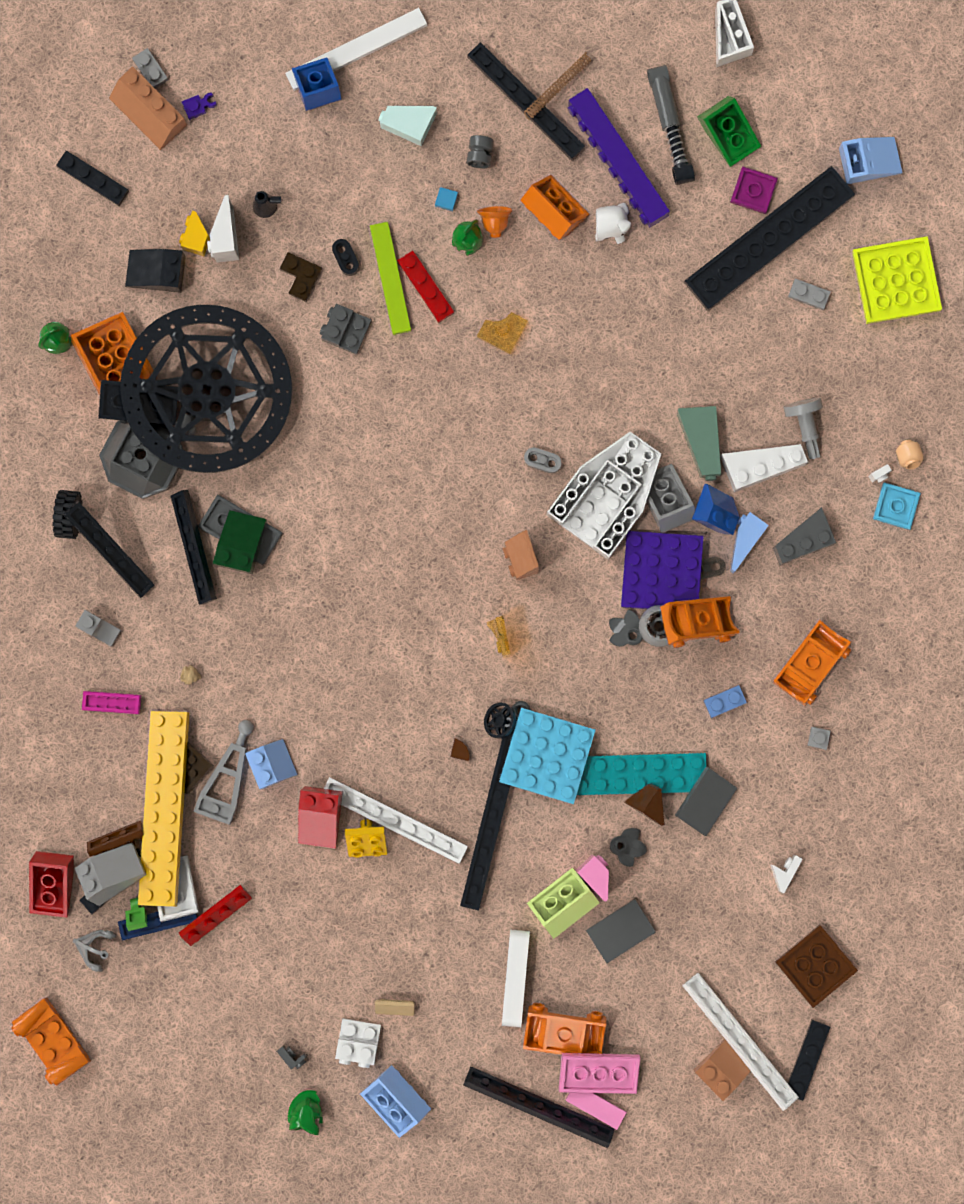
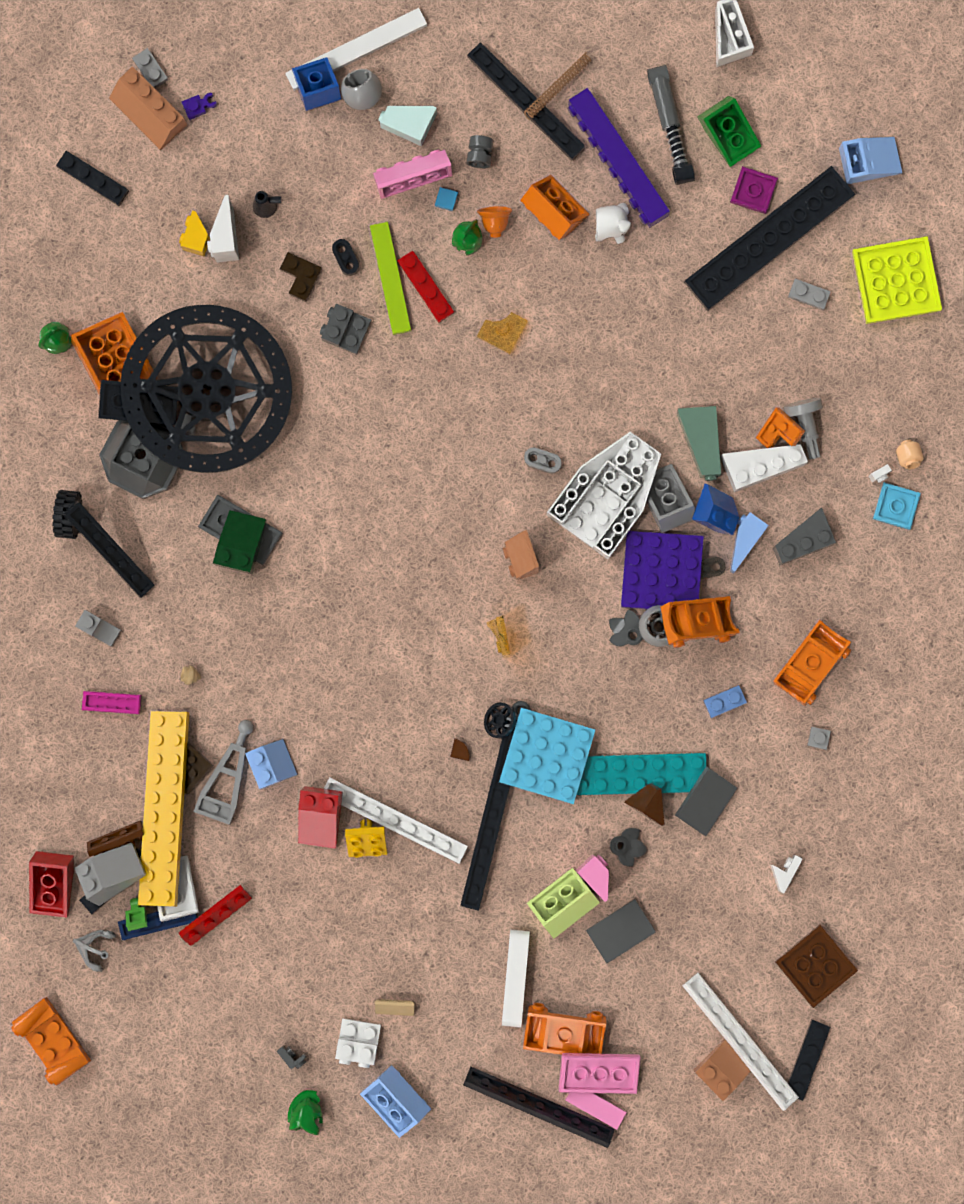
black slope [125,249,186,293] -> none
black plate [170,490,217,605] -> none
none -> light grey wheel [341,69,382,110]
none -> bright pink slope [373,150,452,199]
none -> orange tile [756,407,805,448]

